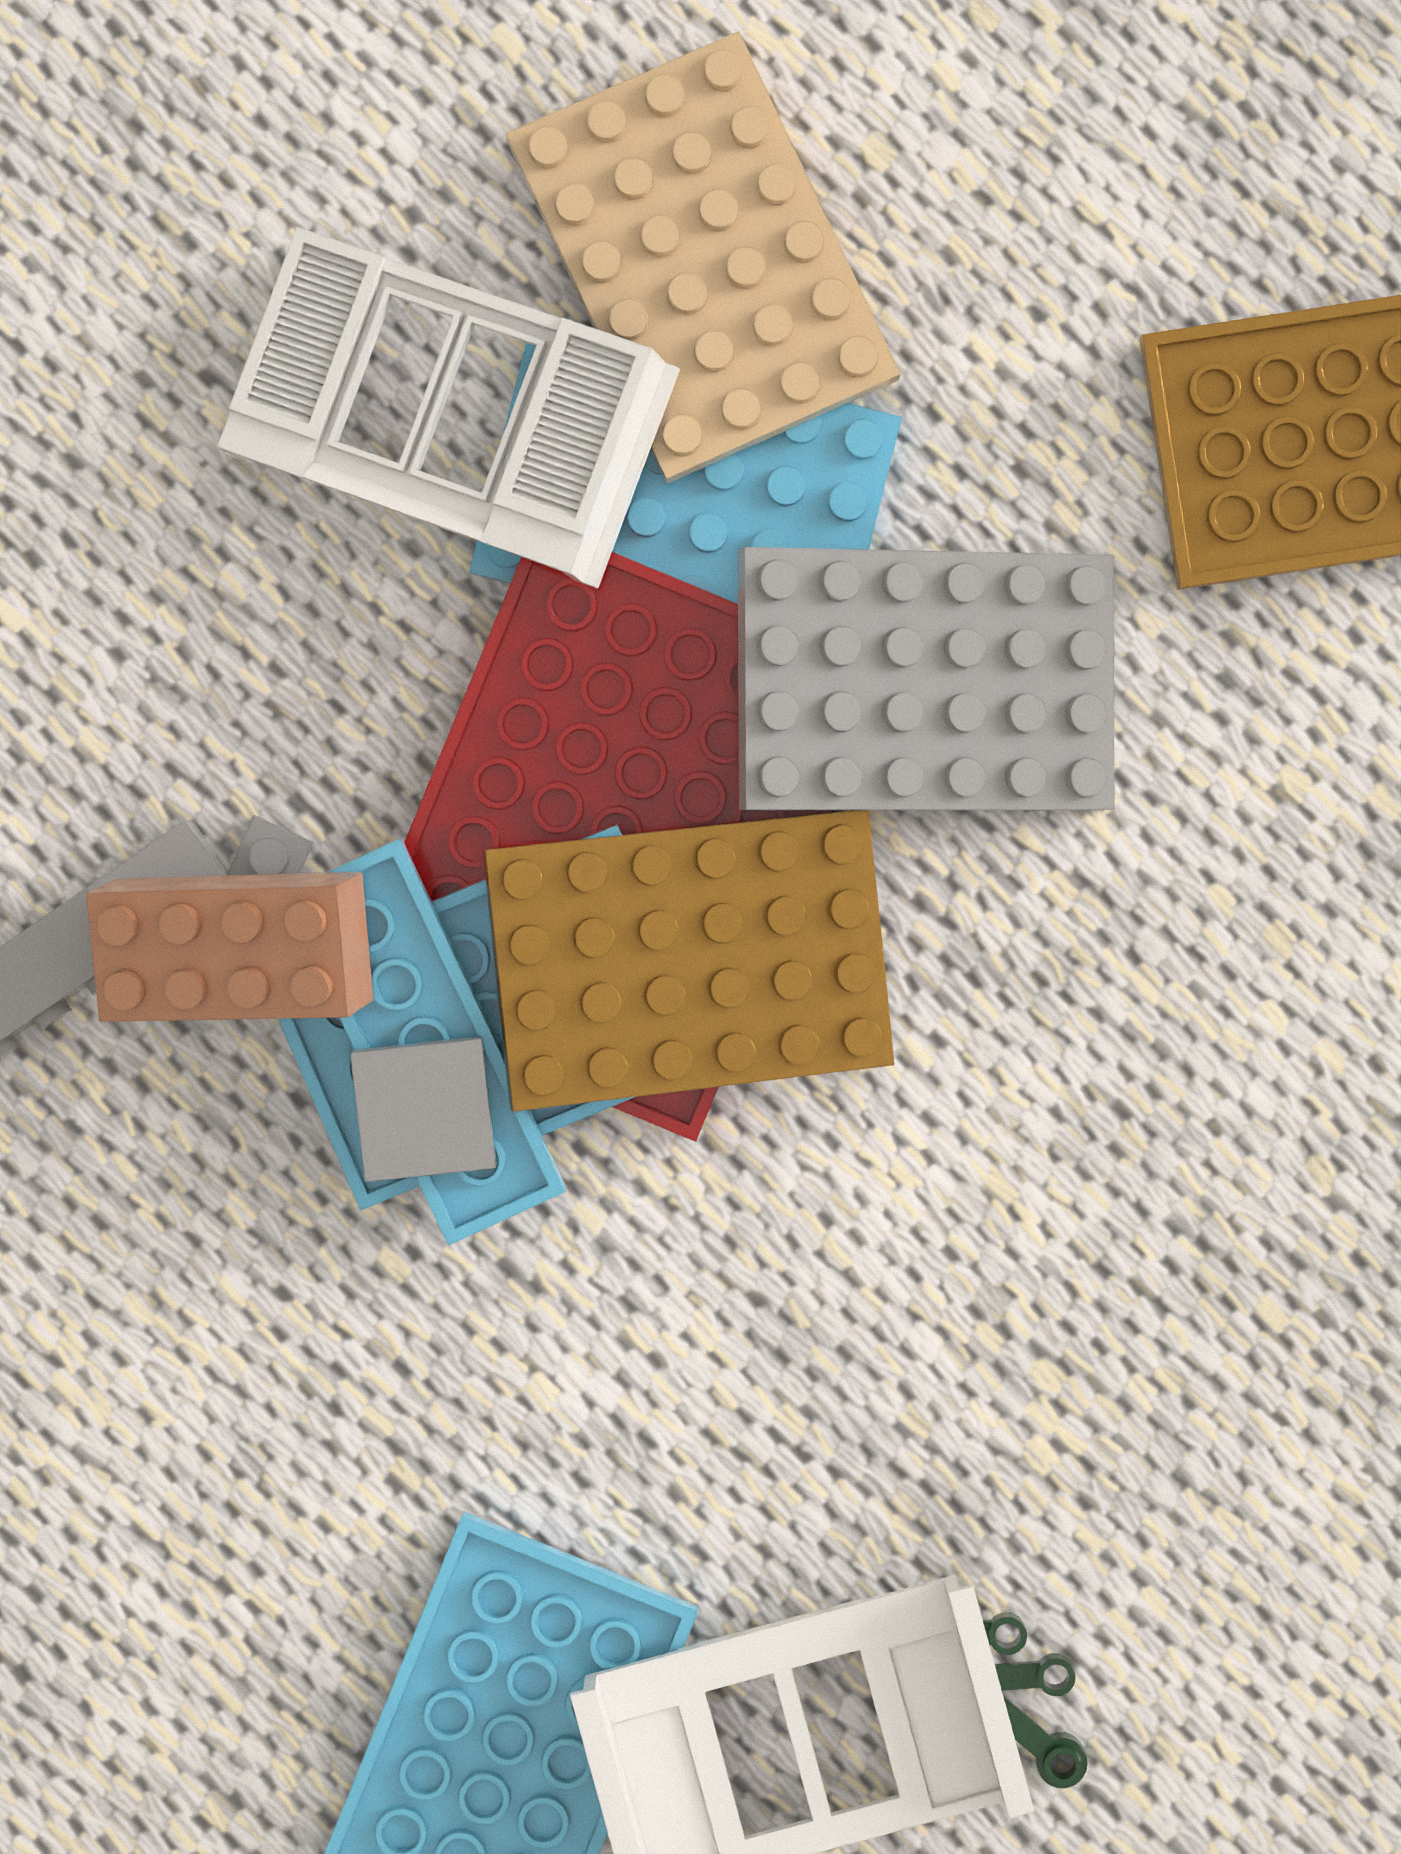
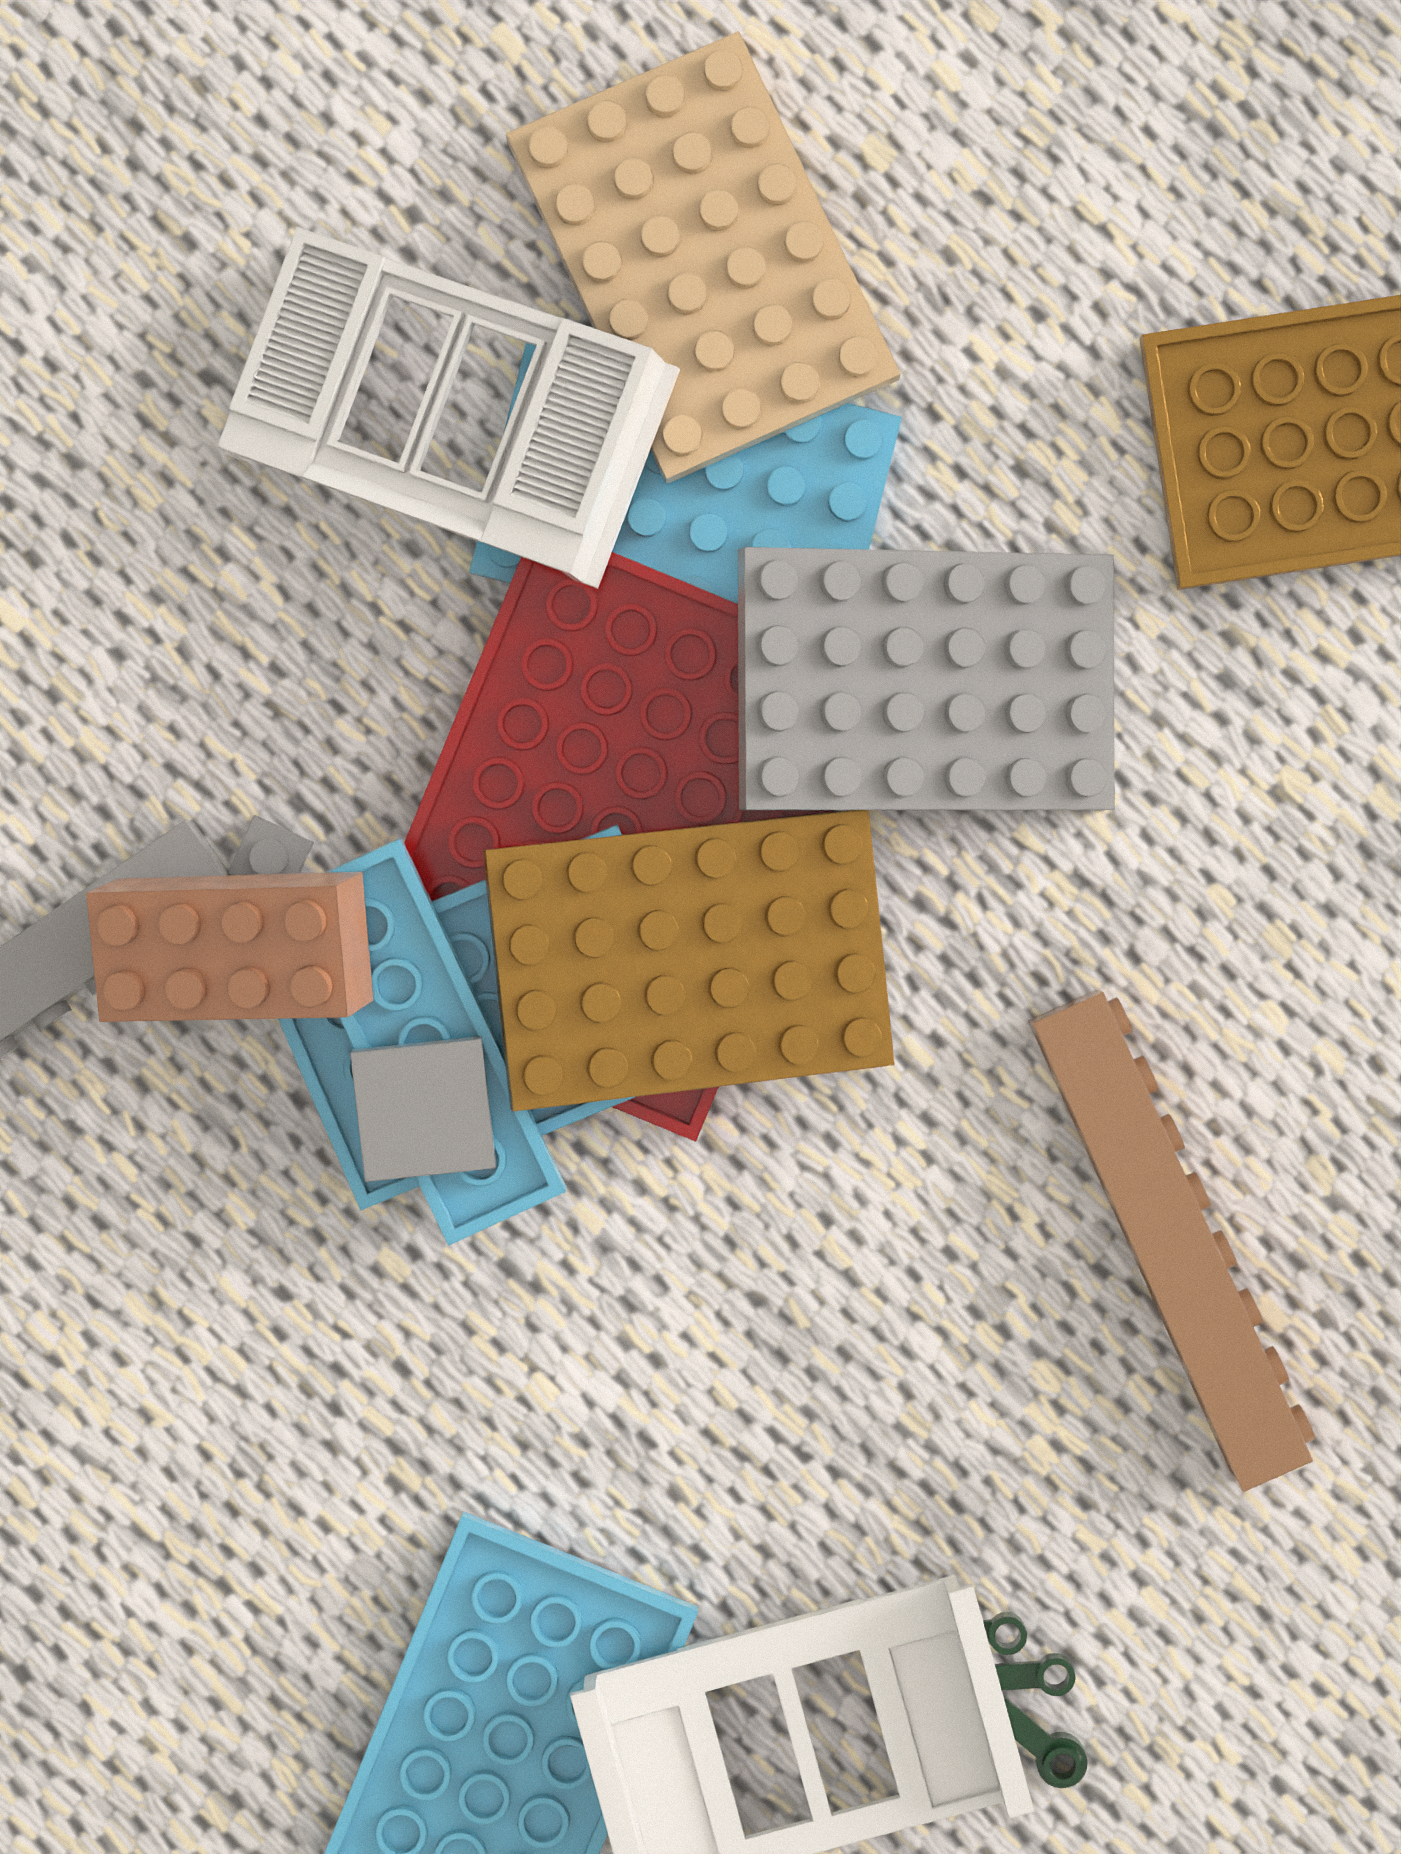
none -> medium nougat brick [1028,990,1315,1492]

